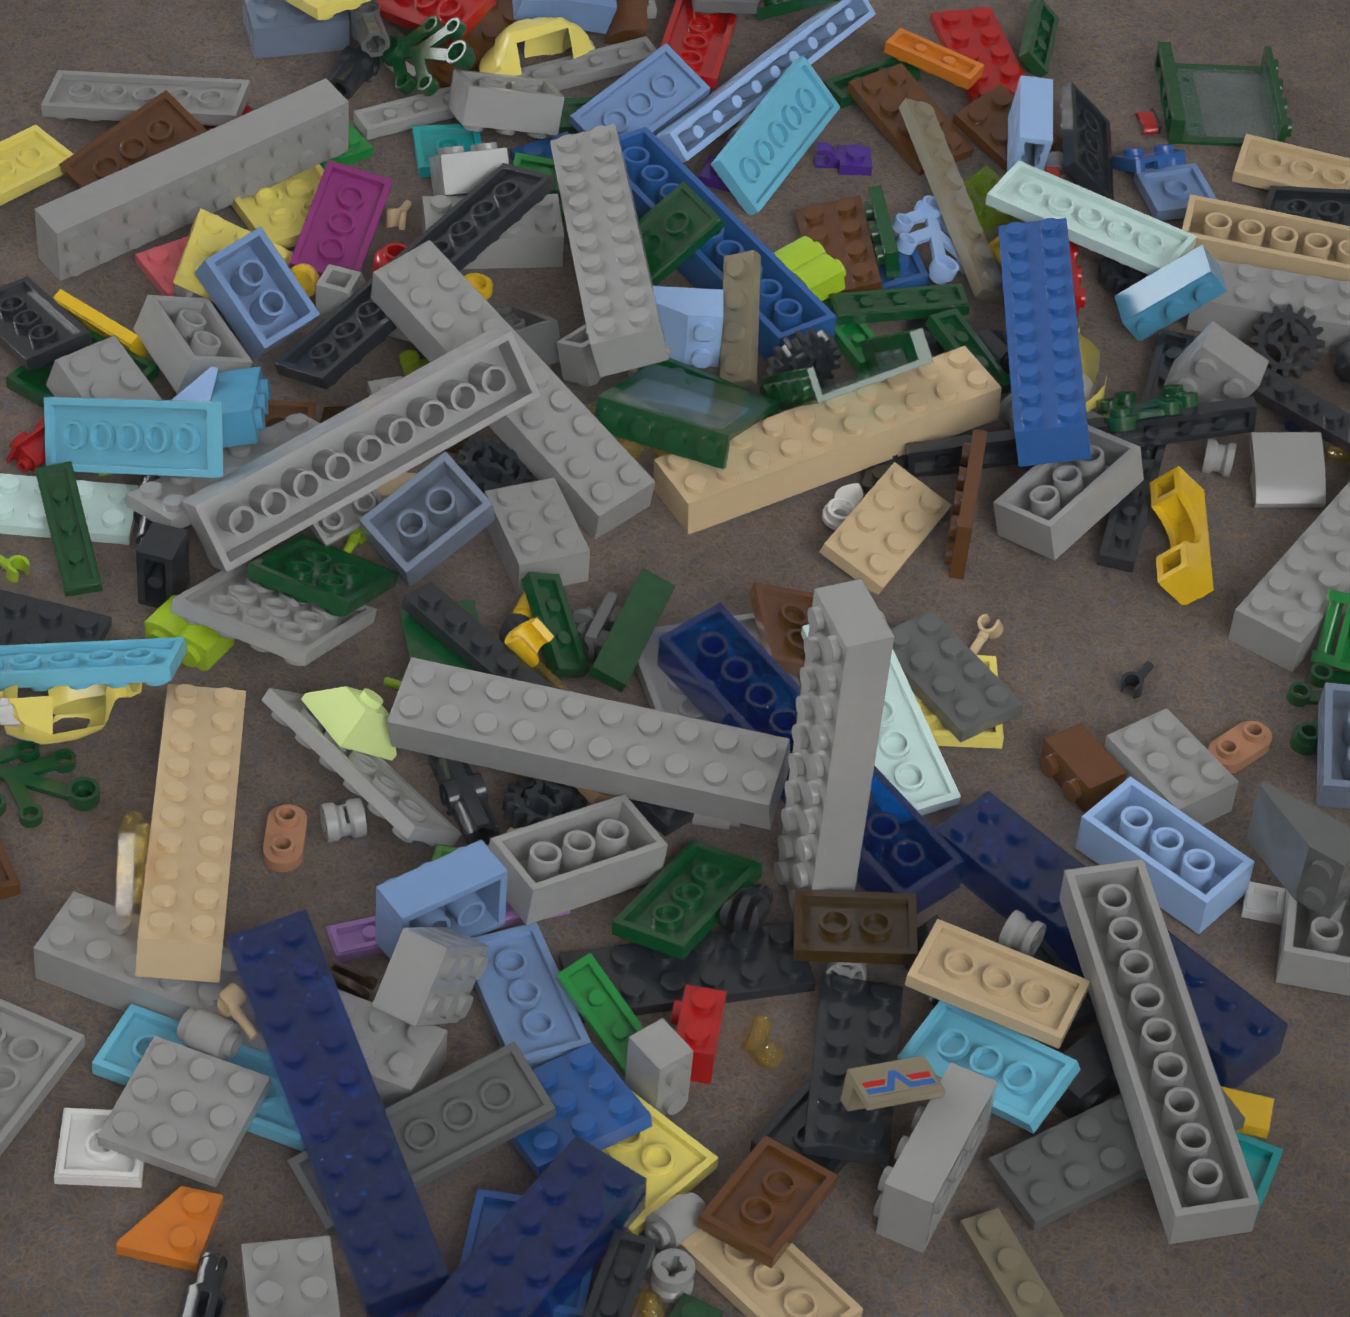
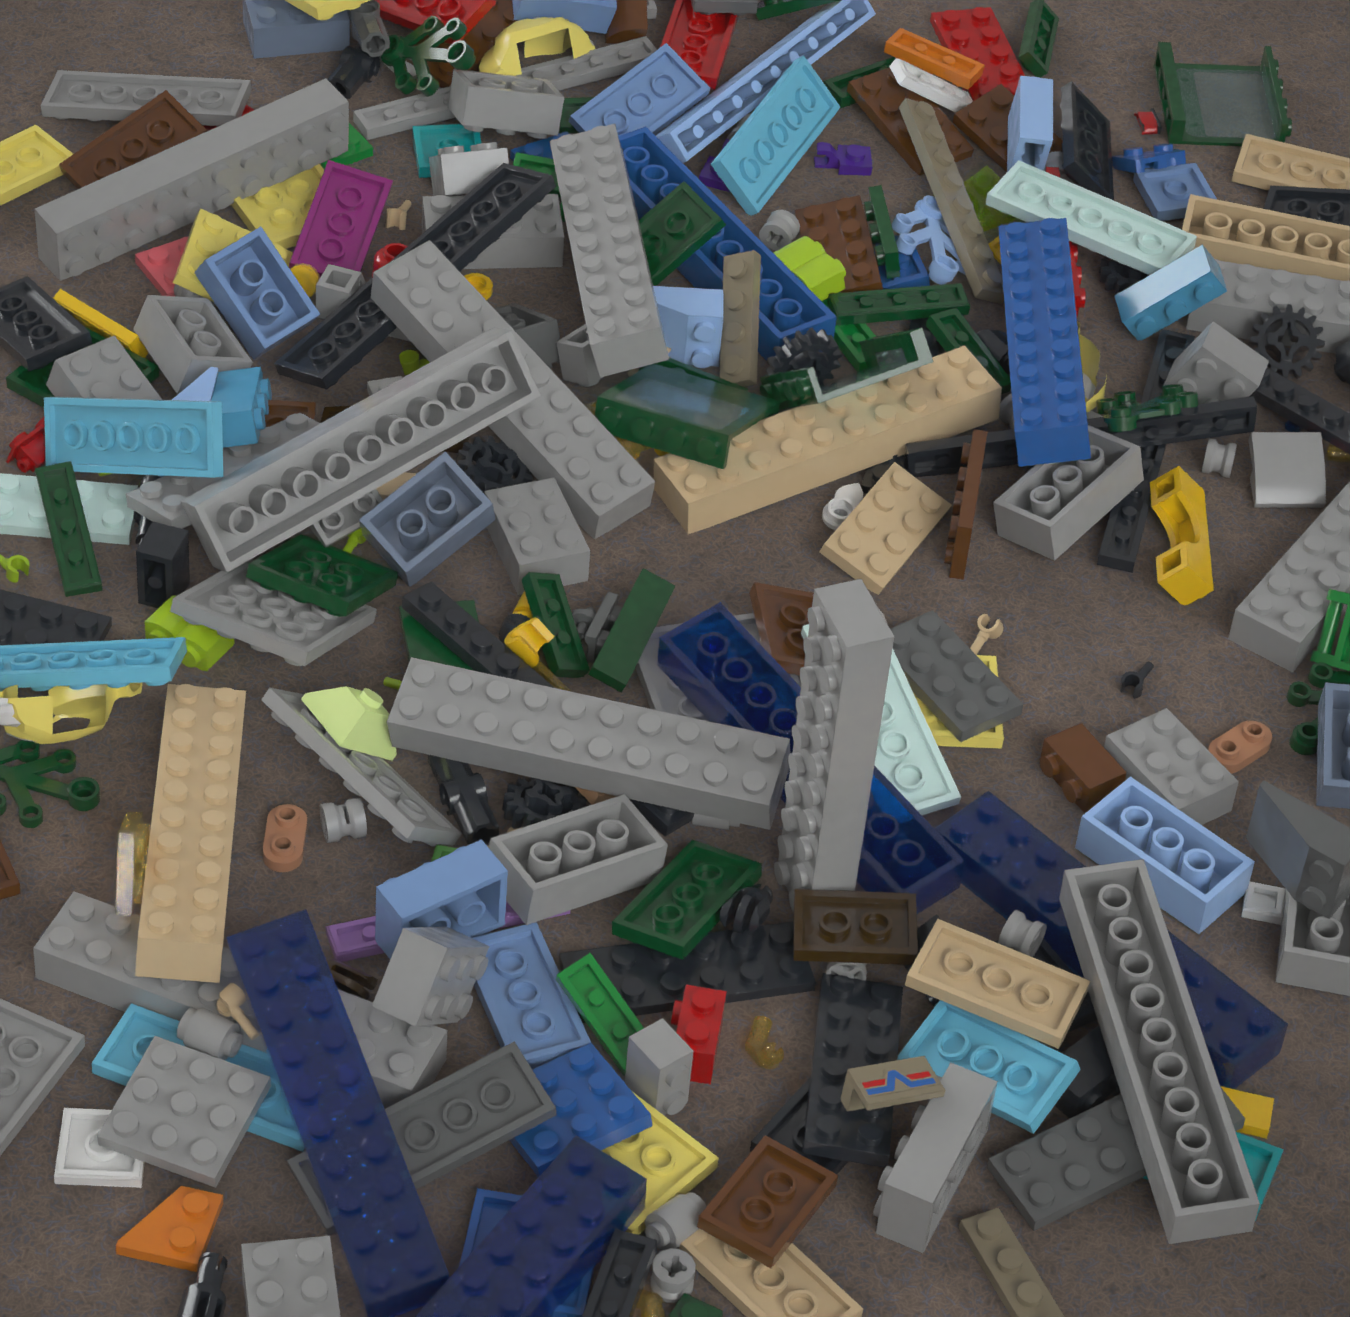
none -> light grey wheel [759,210,800,251]
none -> white tile [889,58,973,112]

